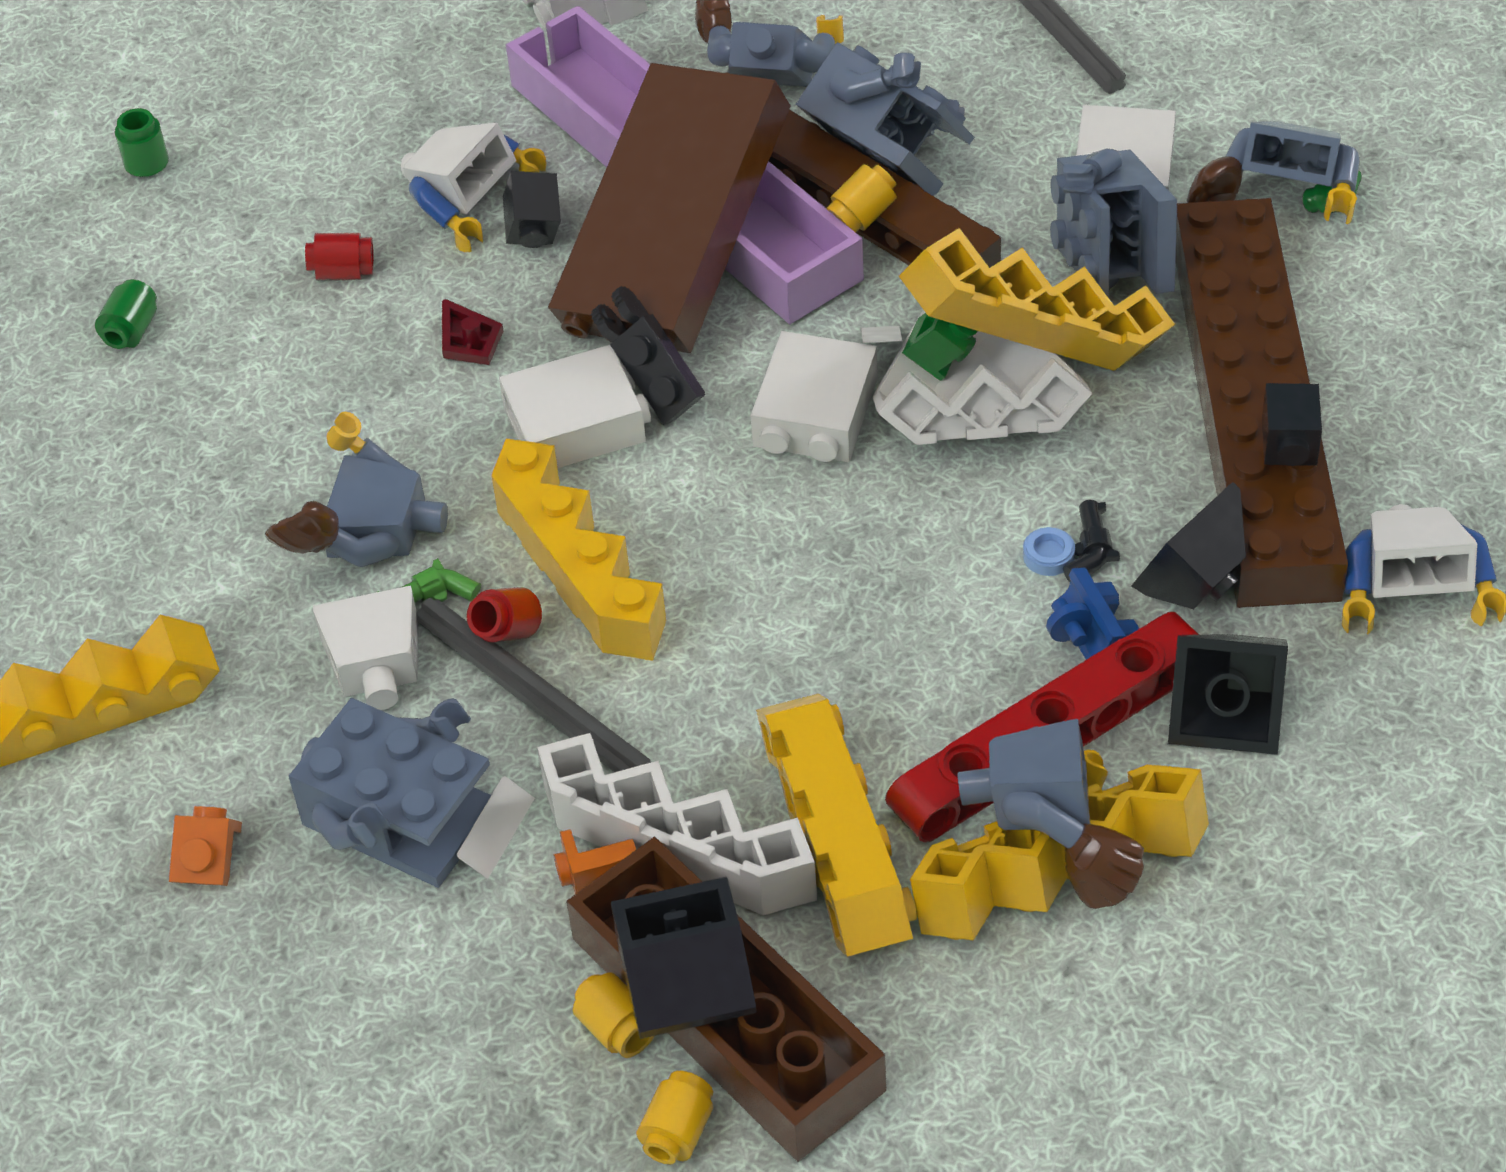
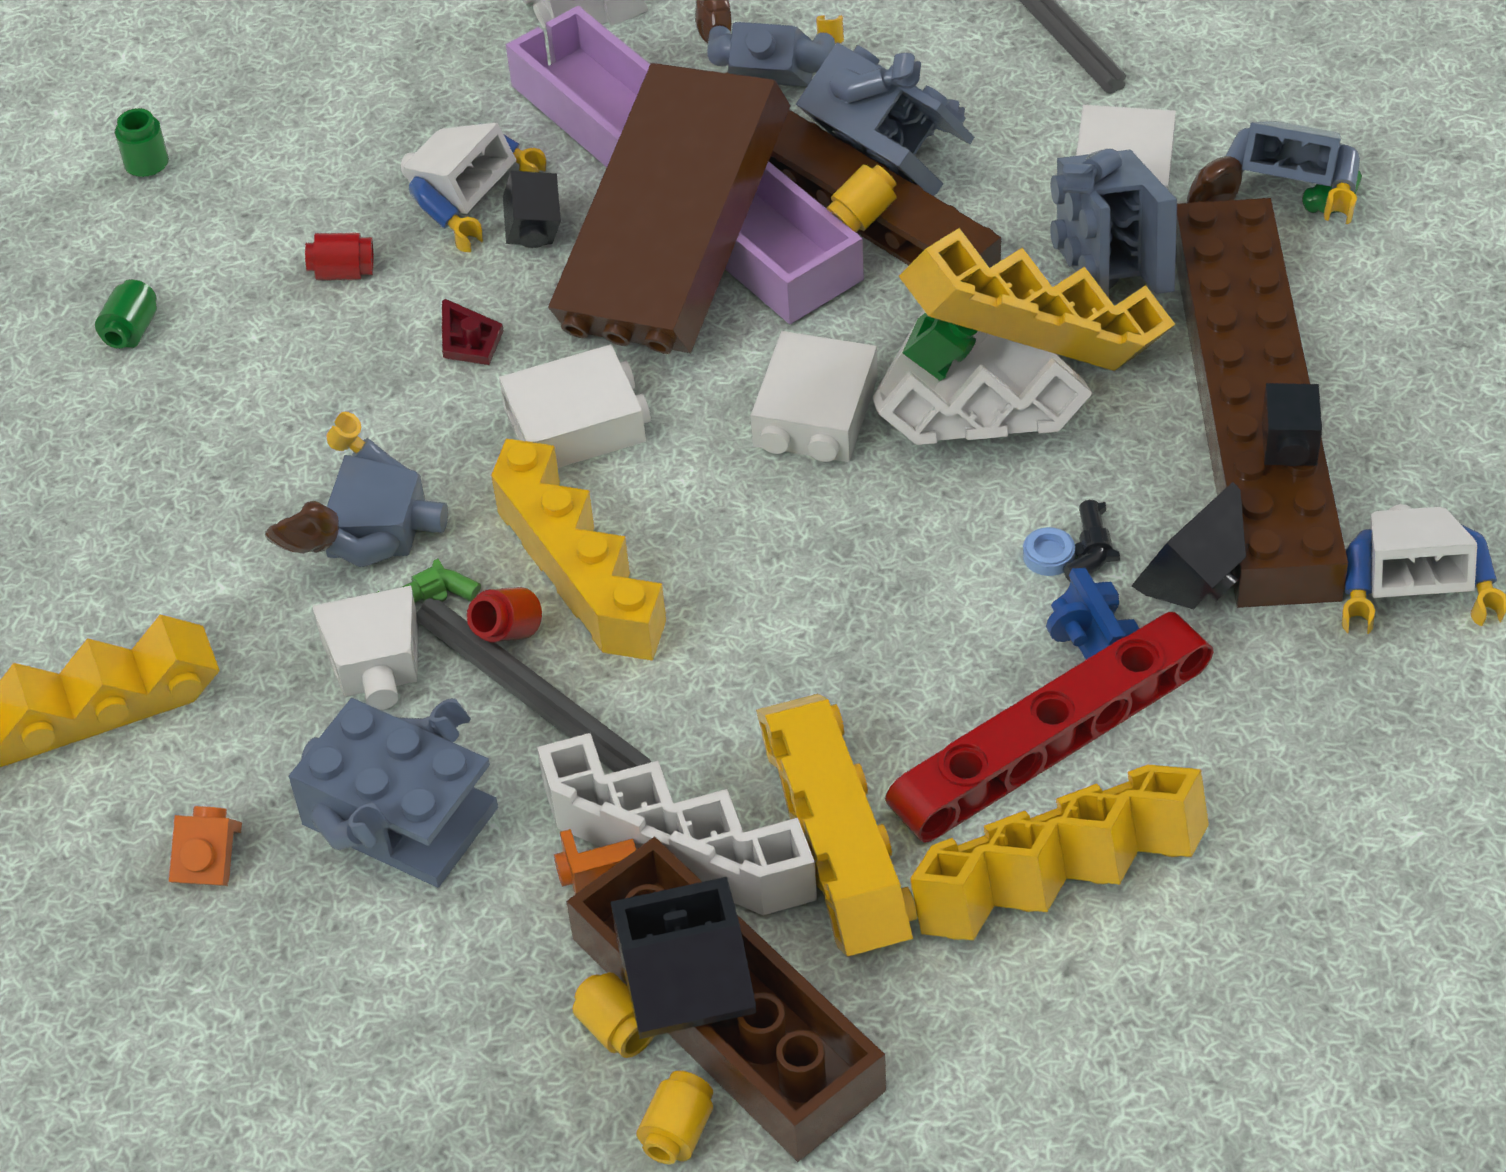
white sticker [457,776,535,879] -> none
black hinge [590,285,705,425] -> none
white sticker [861,326,903,343] -> none
sand blue torso [958,719,1144,909] -> none
black slope [1168,634,1288,755] -> none

